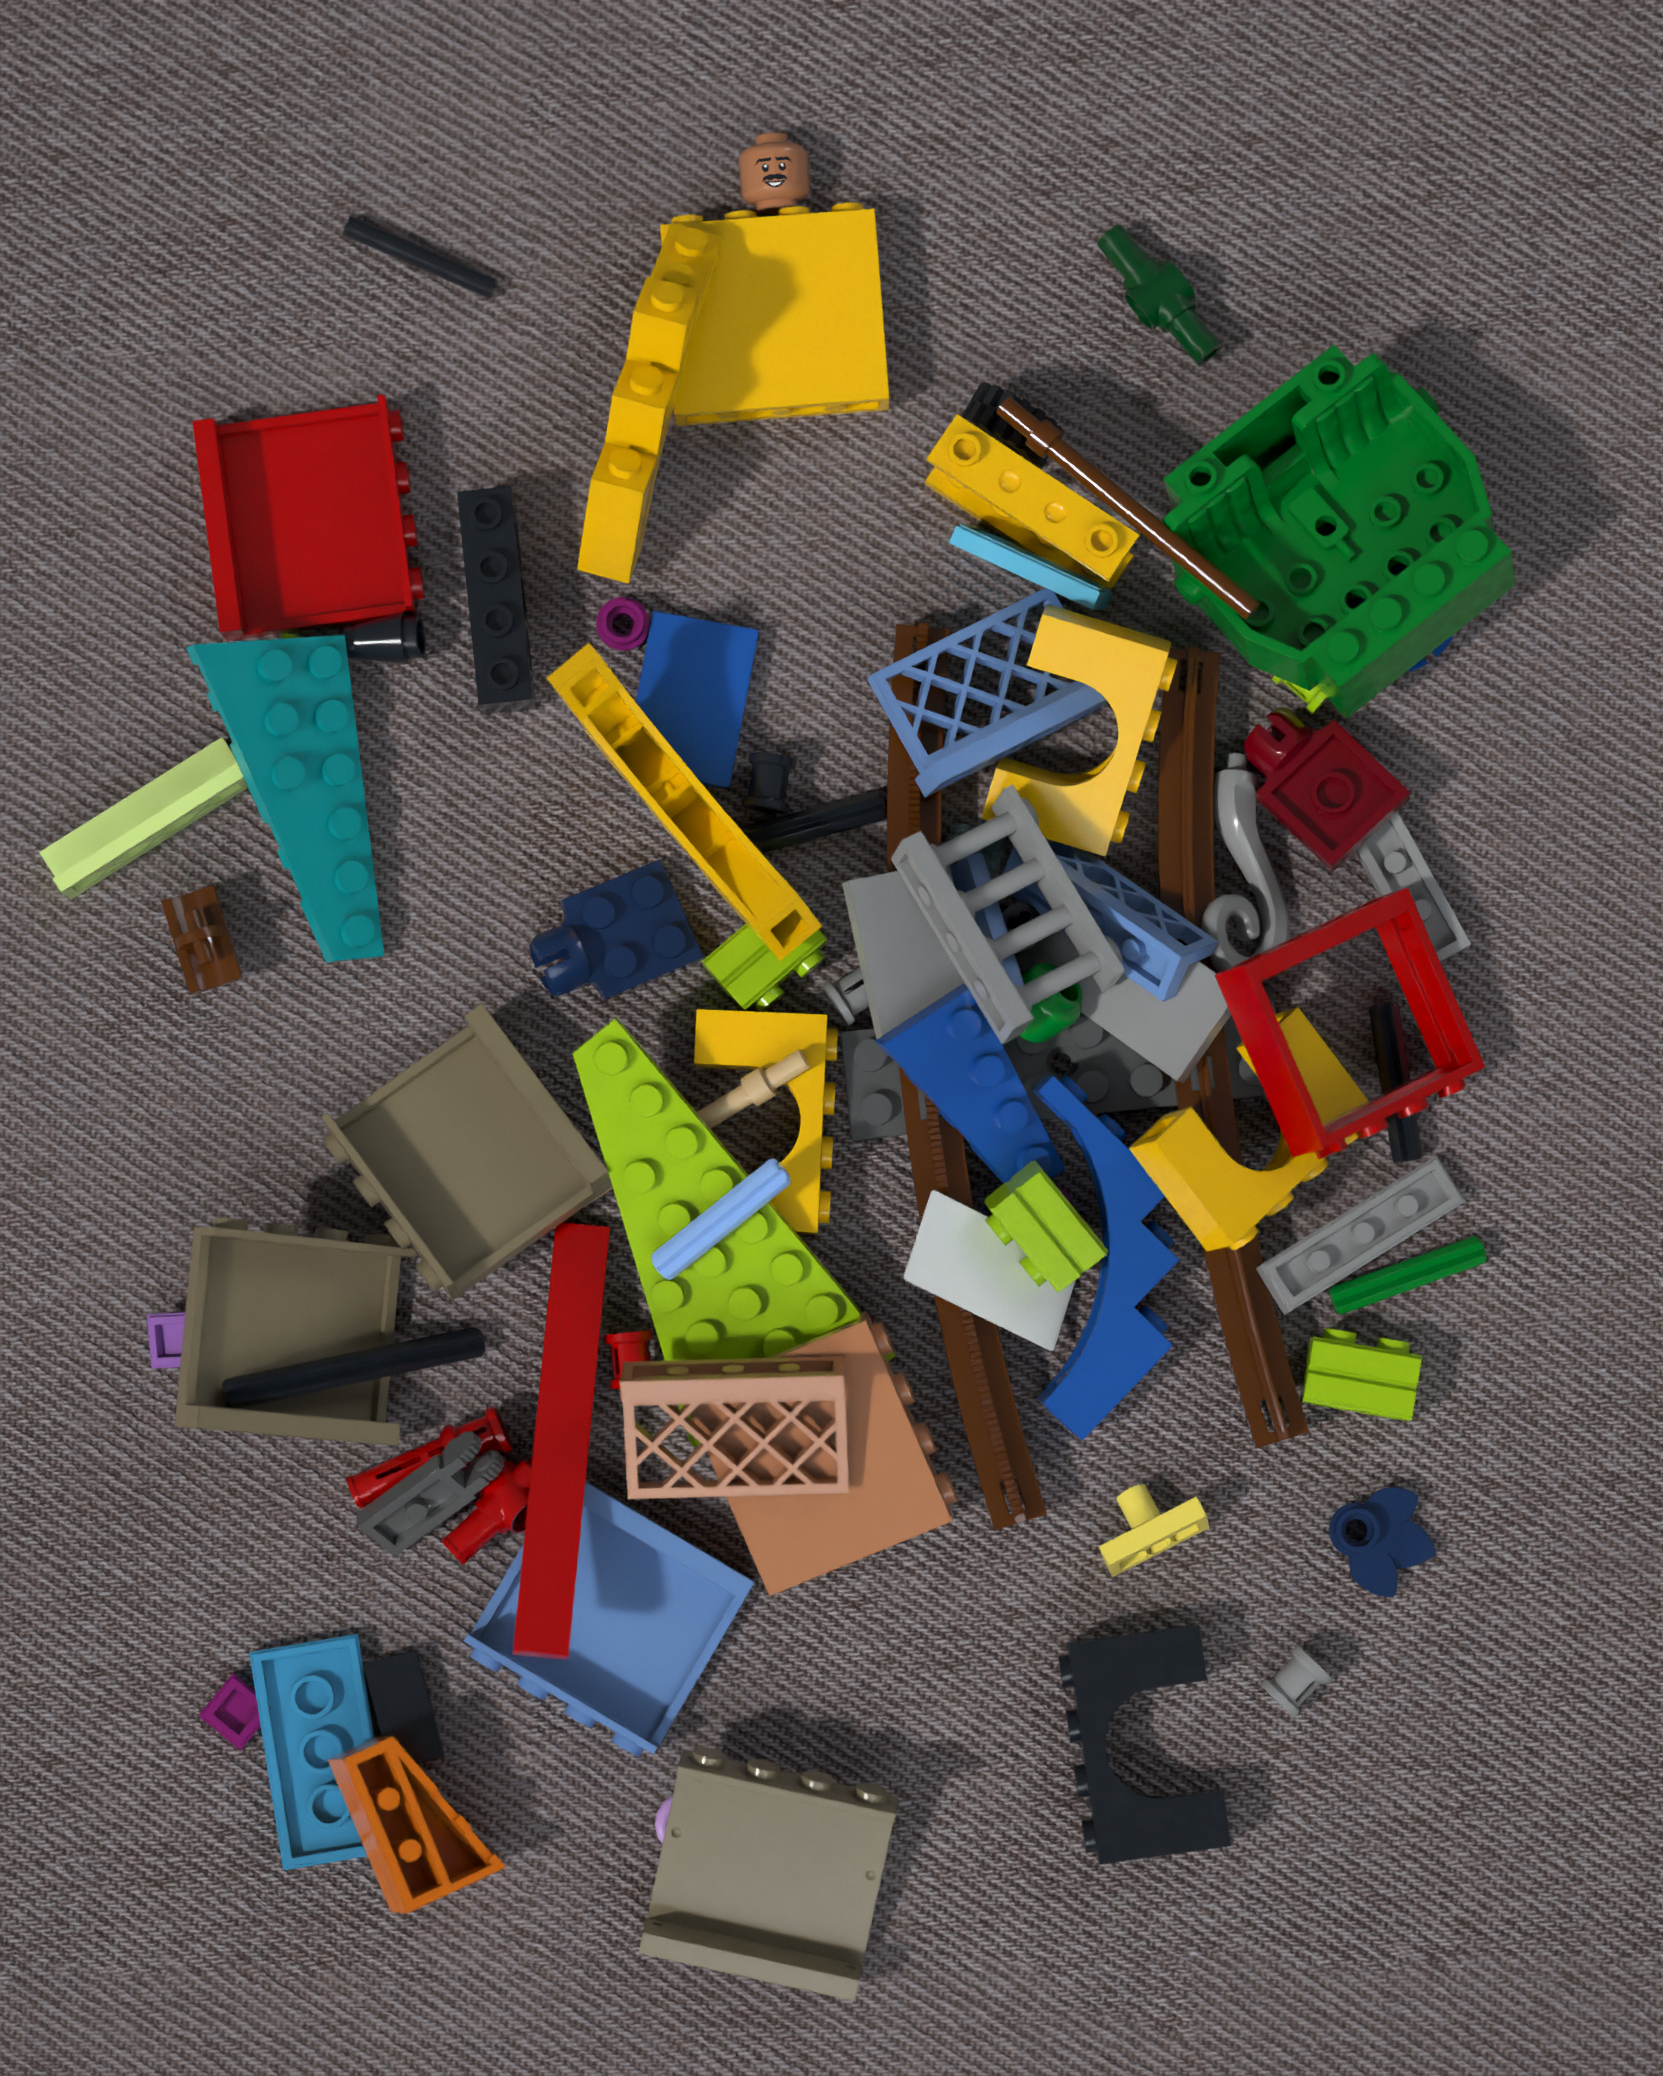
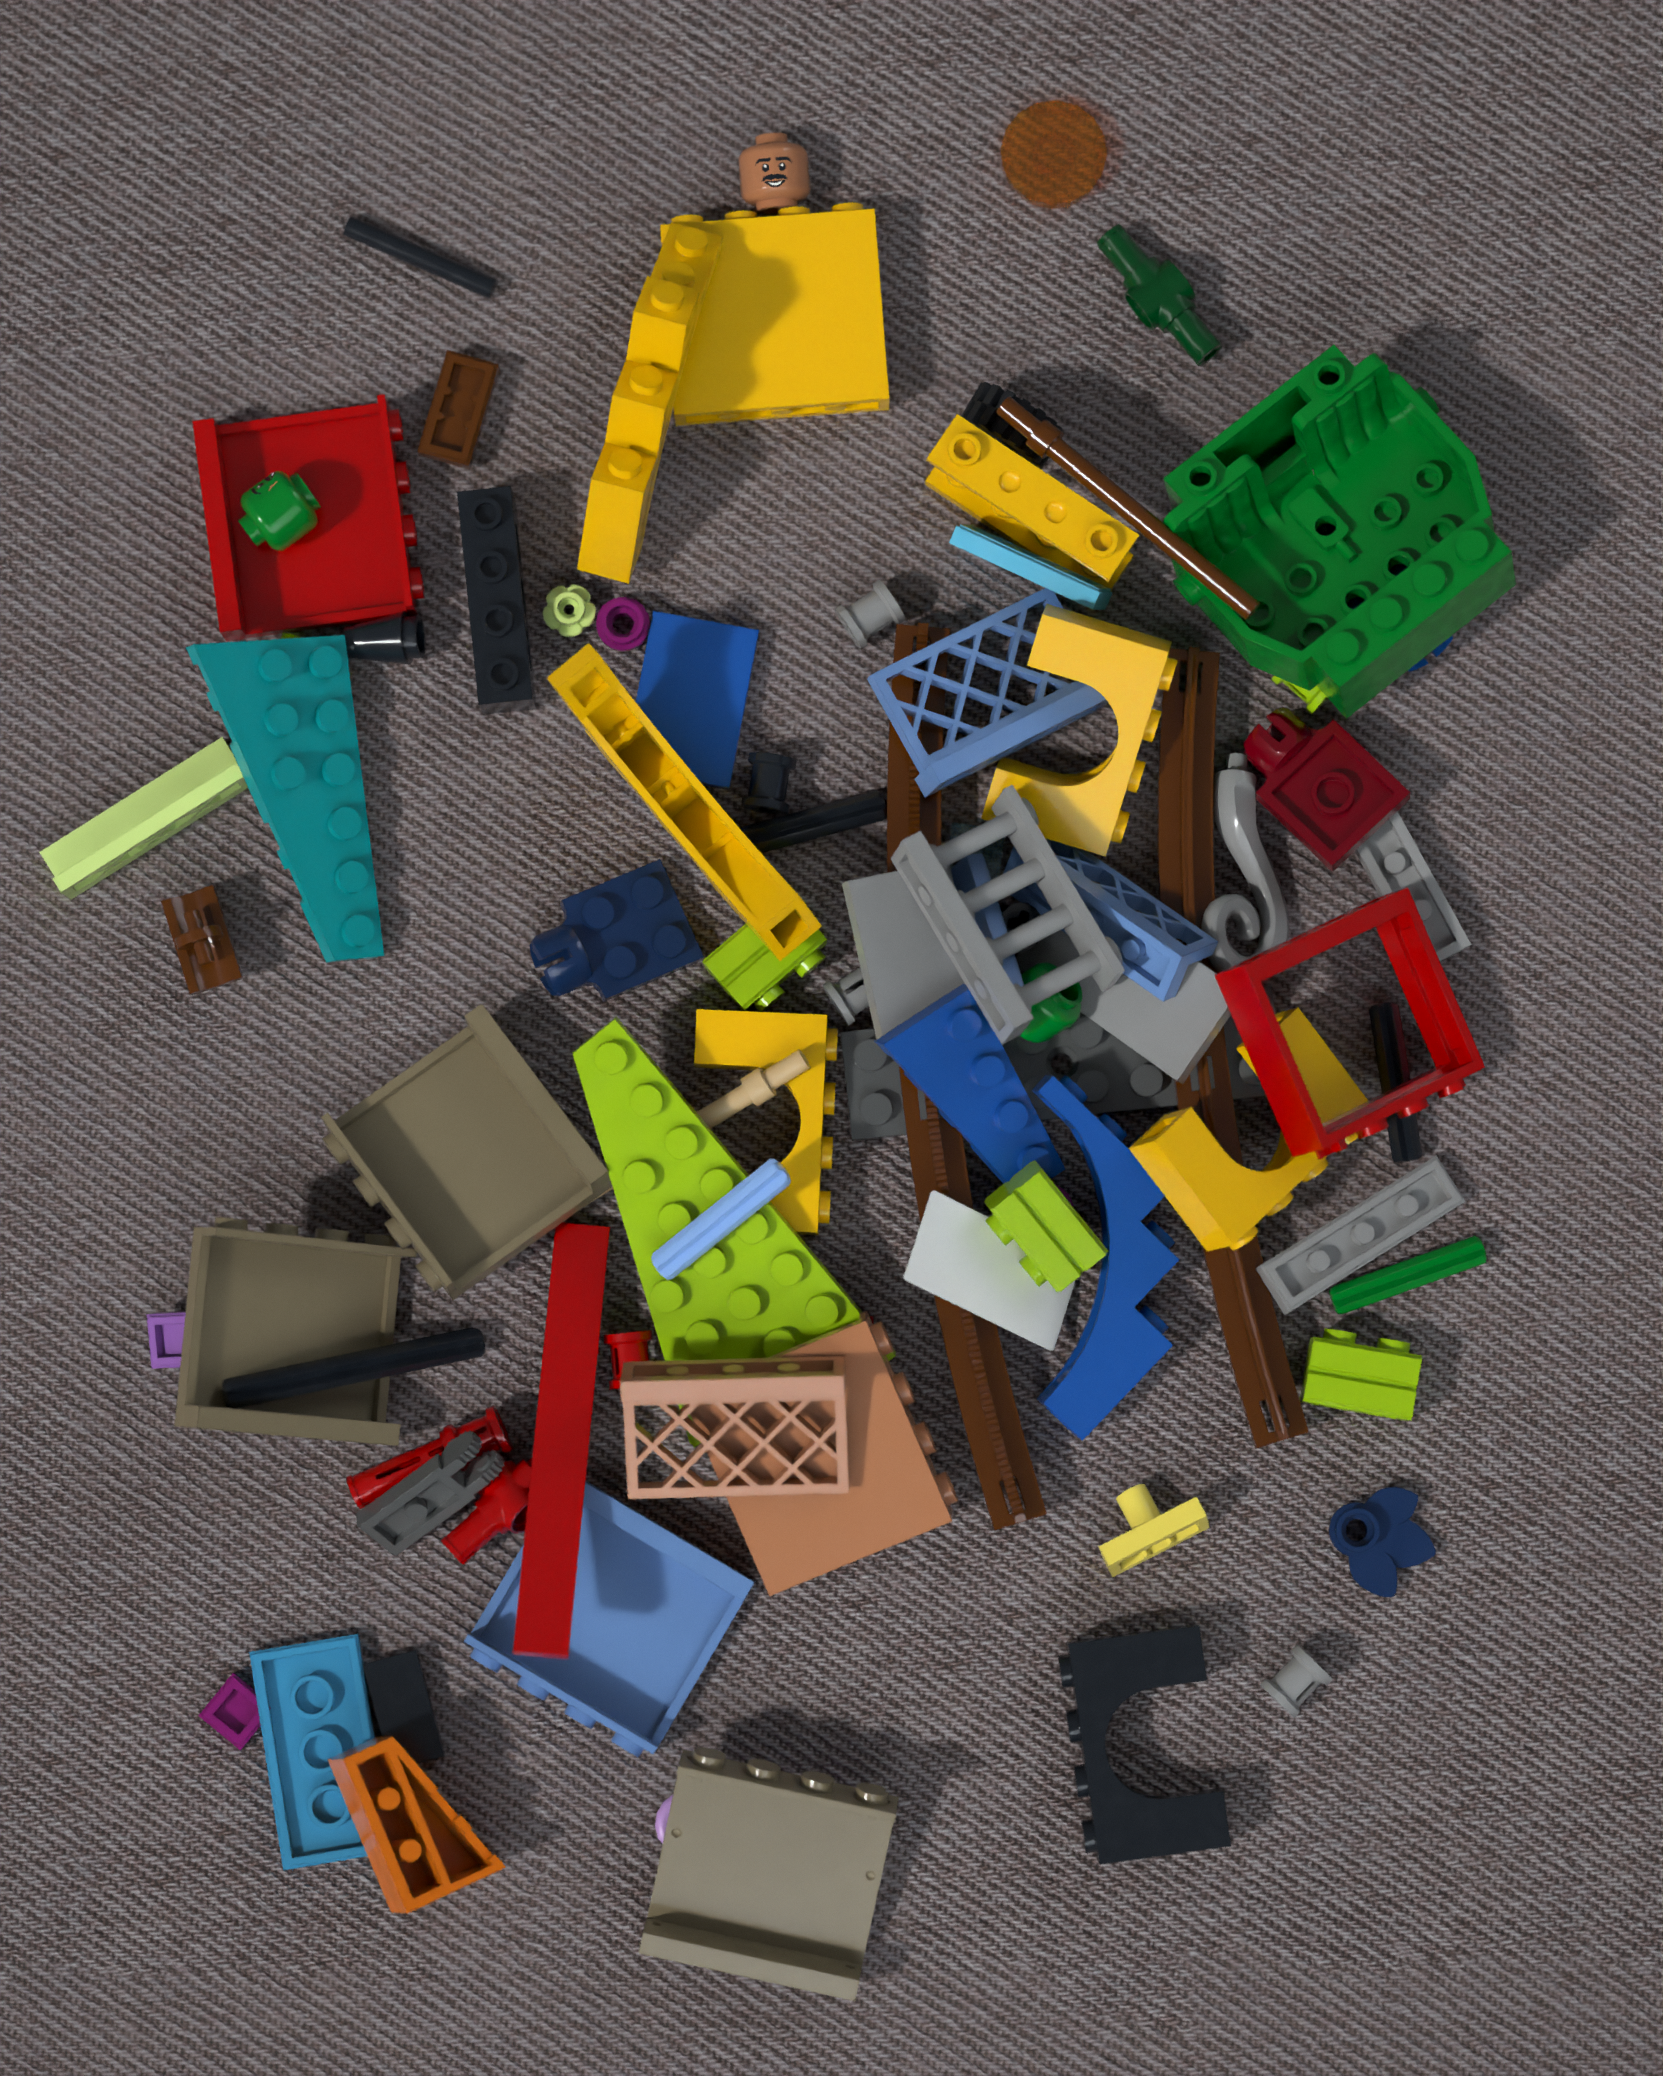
none -> green head [238,471,321,551]
none -> reddish brown plate [417,350,500,470]
none -> yellowish green plate [543,584,596,637]
none -> light grey bush [834,580,906,649]
none -> clear orange tile [1000,100,1107,209]

